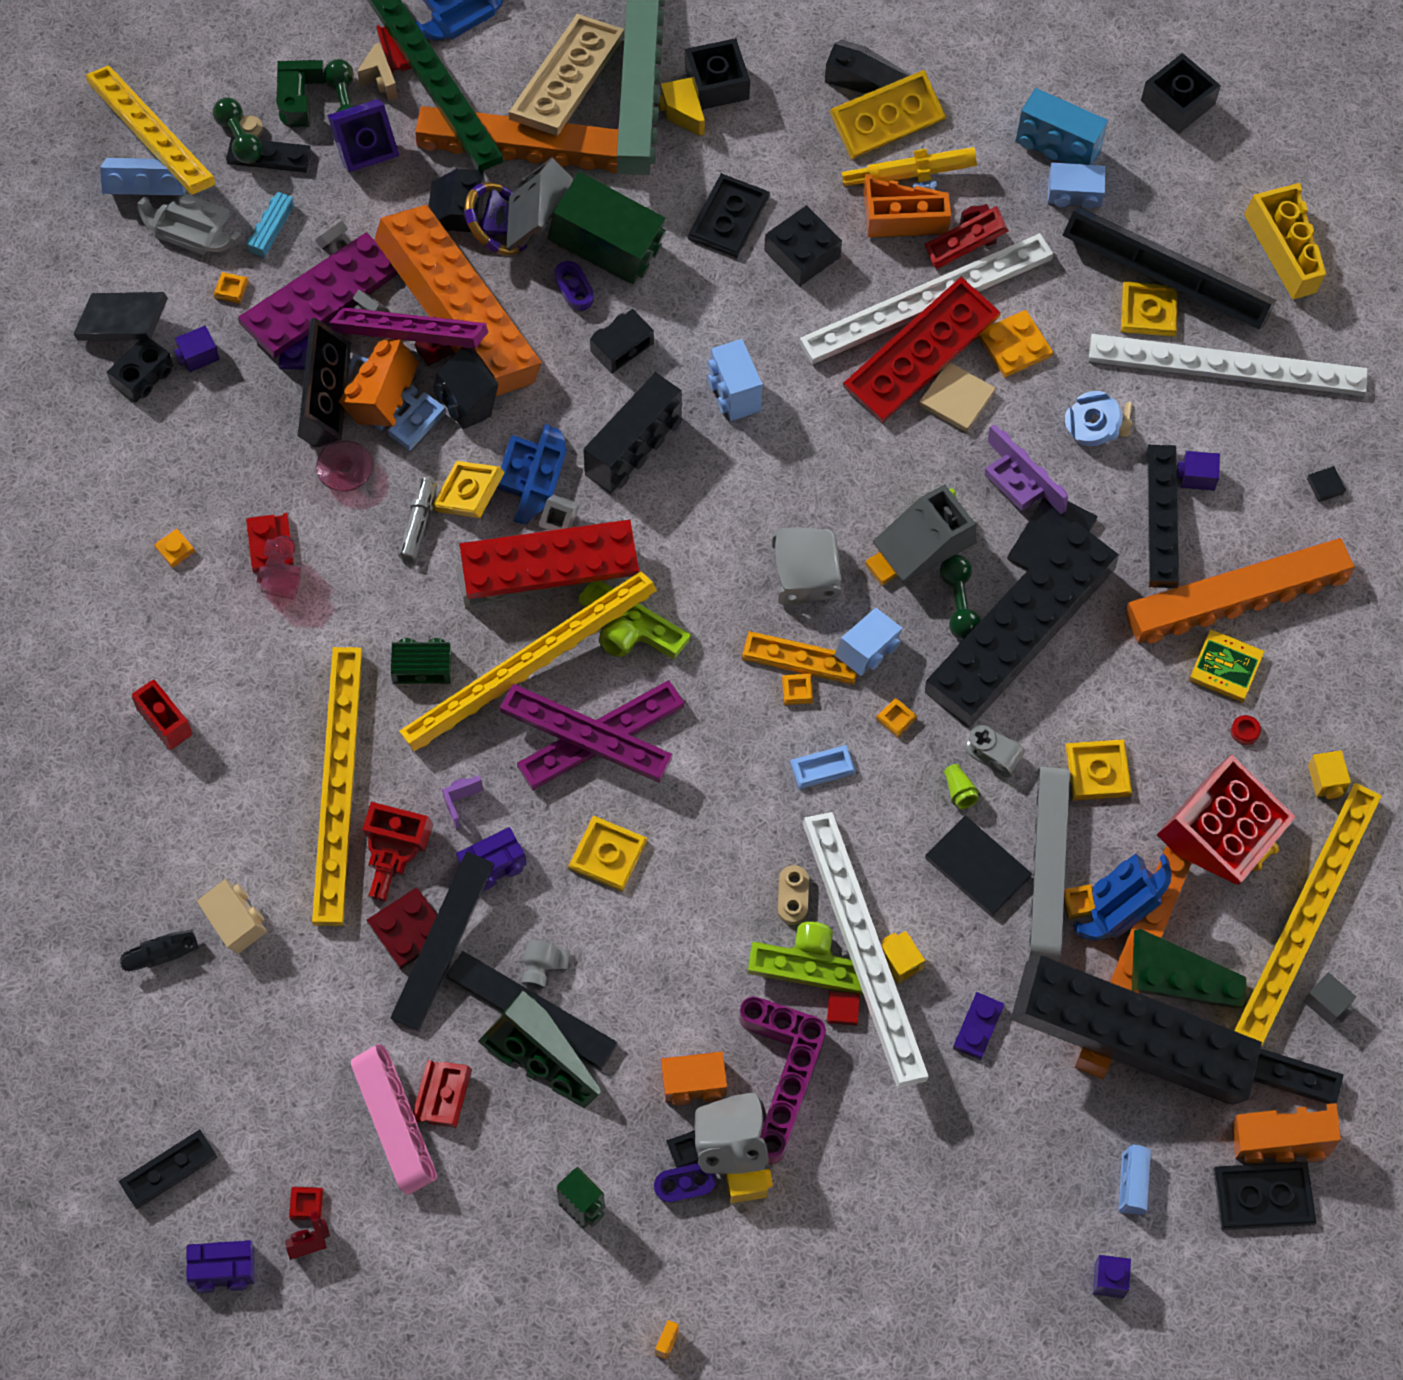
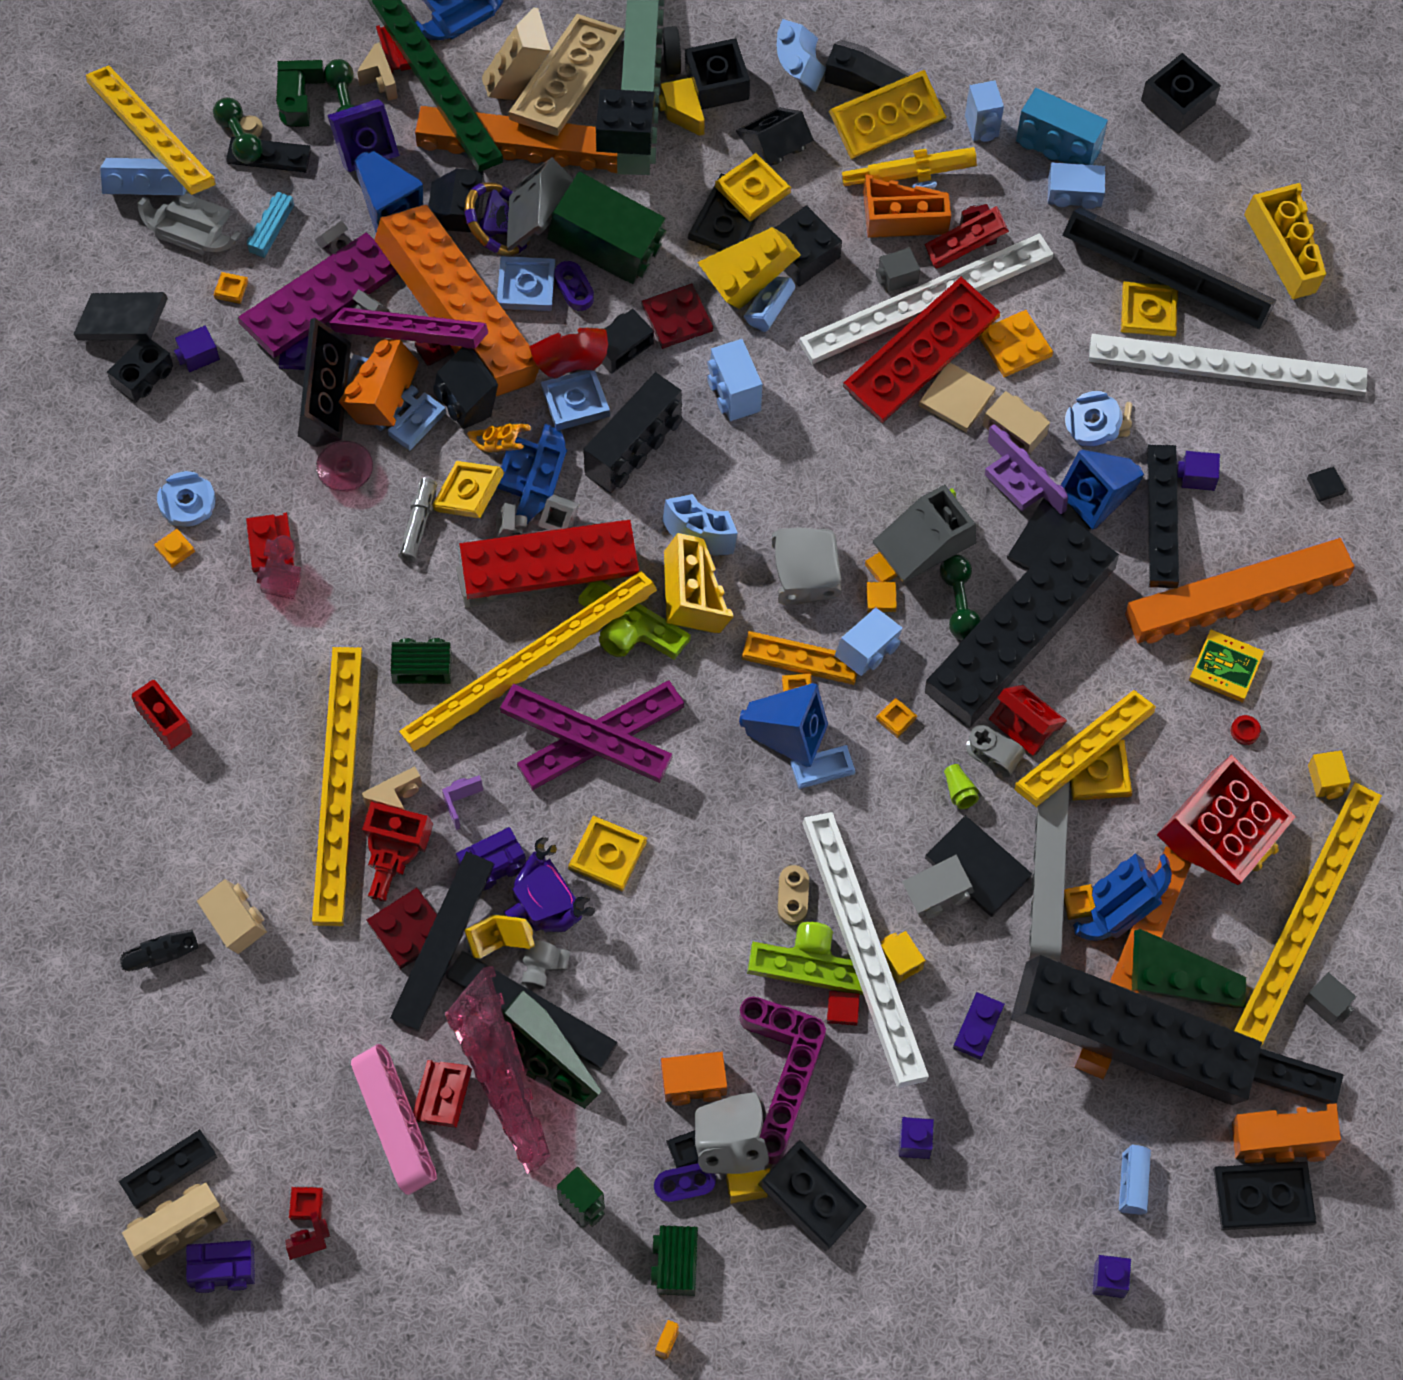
none -> tan slope [122,1183,228,1271]
none -> light blue plate [157,471,216,527]
none -> blue slope [355,151,424,232]
none -> tan slope [362,766,422,810]
none -> clear pink wing [445,965,550,1174]
none -> yellow bracket [464,915,535,958]
none -> light orange piece [467,423,531,453]
none -> tan slope [482,7,551,100]
none -> light grey tile [495,503,527,538]
none -> light blue plate [497,256,556,311]
none -> dark purple torso [503,837,595,932]
none -> red brick [529,328,608,379]
none -> light blue plate [541,370,610,431]
none -> black brick [596,89,655,155]
none -> dark red plate [641,283,713,349]
none -> dark green brick [651,1225,698,1296]
none -> light blue brick [662,494,738,556]
none -> black tyre [663,26,681,75]
none -> yellow wedge [664,533,734,633]
none -> yellow wedge [697,227,800,309]
none -> yellow tile [715,153,791,222]
none -> black slope [736,107,814,166]
none -> blue slope [739,683,828,767]
none -> light blue brick [744,277,795,332]
none -> black tile [758,1139,867,1252]
none -> light blue brick [776,19,826,92]
none -> light orange tile [866,582,897,612]
none -> dark grey brick [876,248,920,292]
none -> dark purple brick [899,1117,934,1159]
none -> light grey brick [902,855,974,919]
none -> light blue brick [965,80,1004,142]
none -> tan brick [983,391,1050,455]
none -> red bracket [989,685,1067,756]
none -> yellow tile [1014,690,1156,807]
none -> blue slope [1061,450,1144,530]

